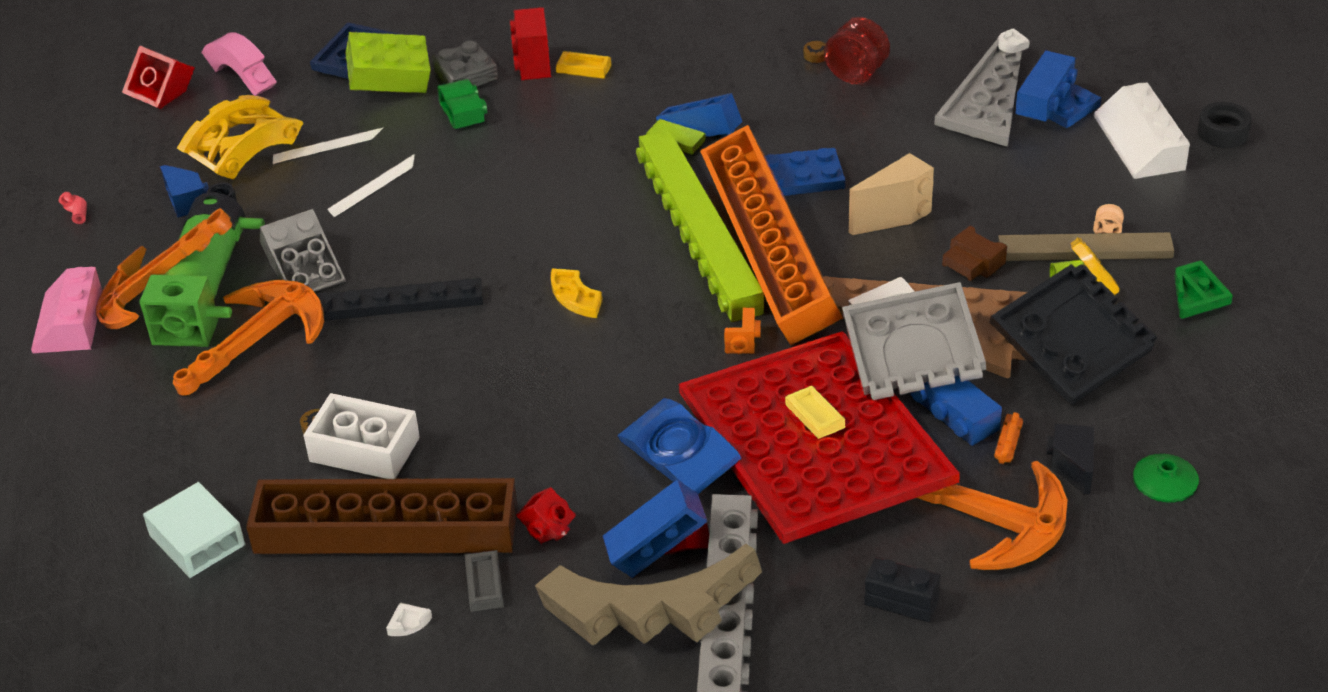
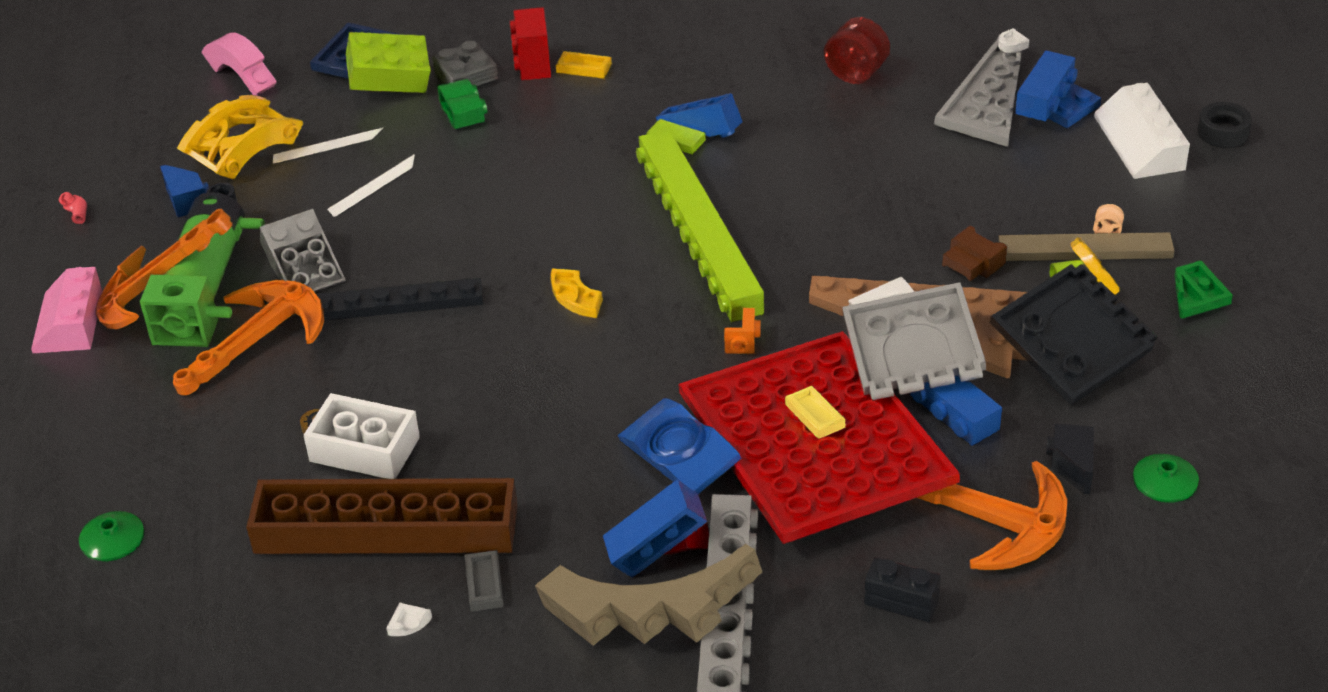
red slope [122,46,195,109] -> none
light aqua brick [143,482,245,578] -> none
red brick [516,487,576,544] -> none
orange brick [700,125,843,346] -> none
blue plate [765,148,845,196] -> none
pearl gold tile [803,41,829,63] -> none
tan slope [849,153,934,235] -> none
orange axle [994,412,1023,464] -> none
none -> green dish [79,511,144,561]

